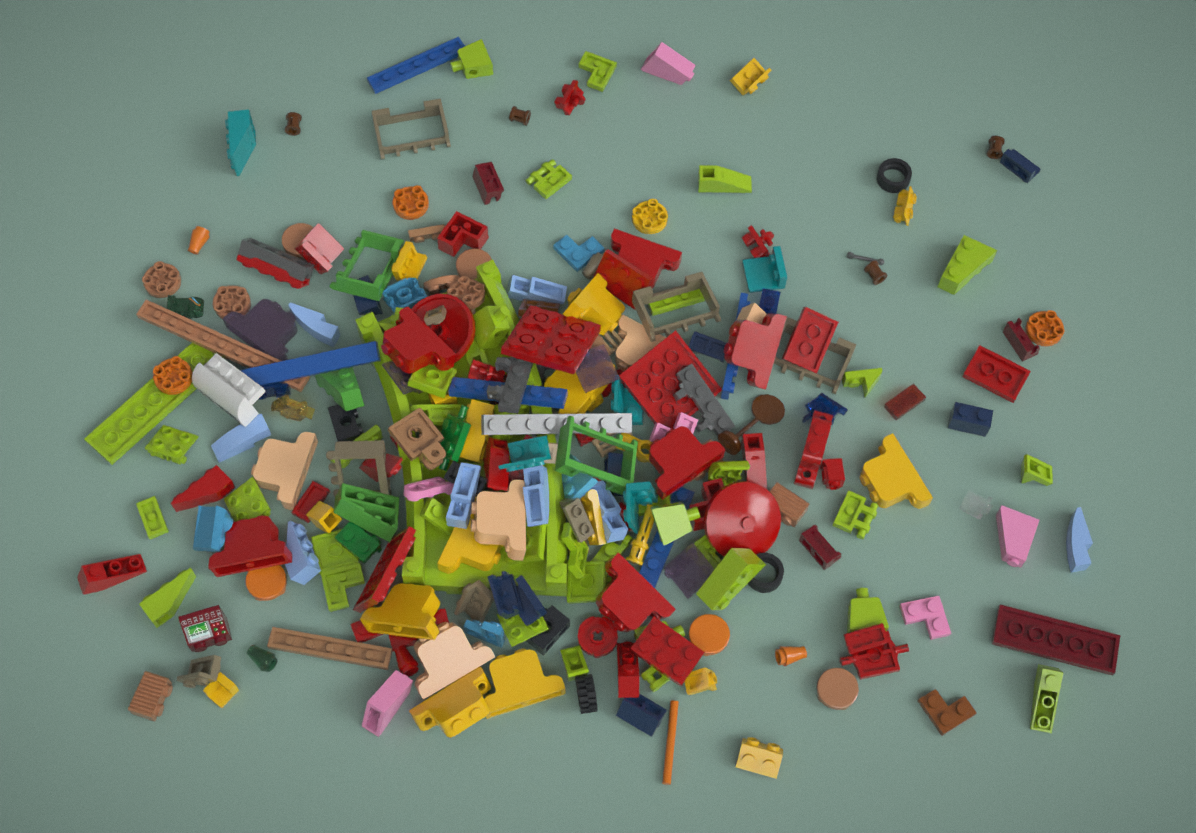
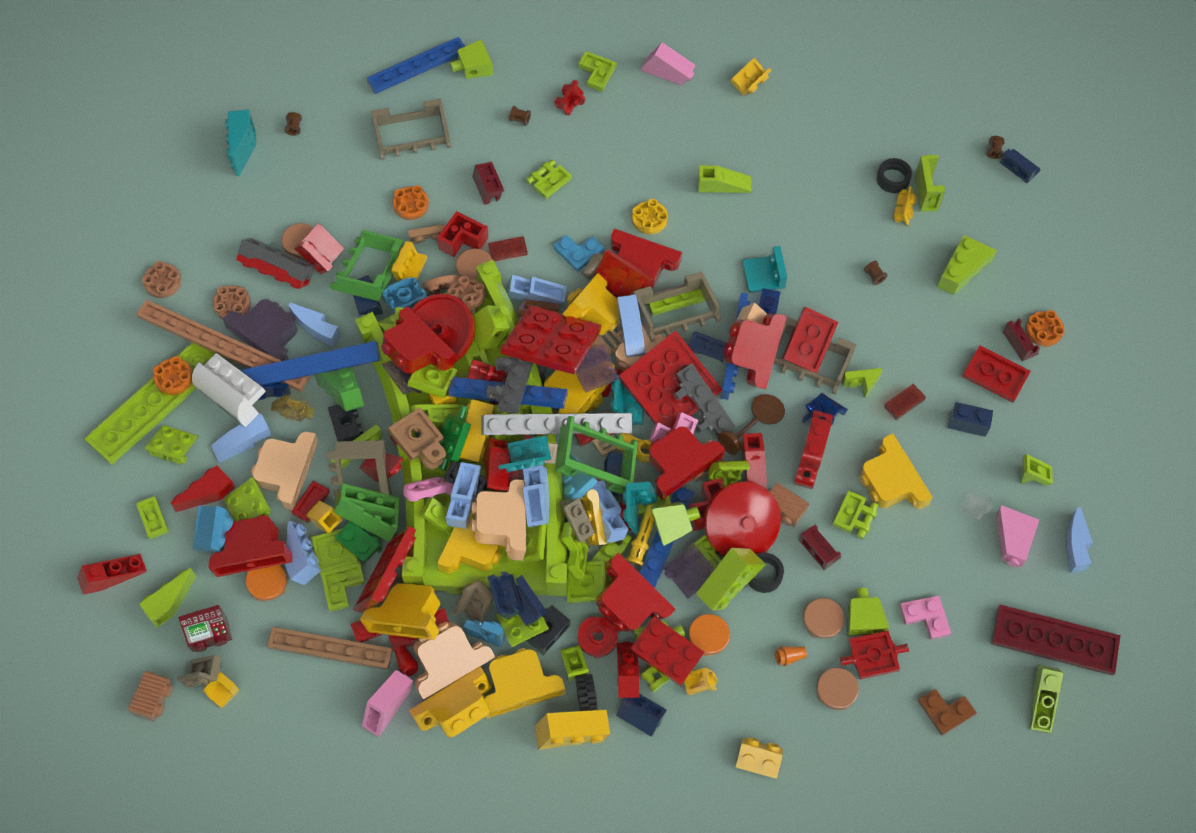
clear green leg [167,295,204,319] -> none
orange cone [188,226,210,255] -> none
clear green cone [247,645,278,672] -> none
dark tan plate [424,305,447,326] -> none
orange bar [662,700,679,785] -> none
red hips [741,225,774,258] -> none
red window [820,458,845,490] -> none
red plate [843,623,889,655] -> none
dark grey hinge [847,252,884,266] -> none
none -> clear red plate [488,236,528,262]
none -> yellow wedge [535,710,610,750]
none -> light blue slope [617,295,645,357]
none -> nougat tile [803,598,845,639]
none -> lime panel [914,154,945,212]

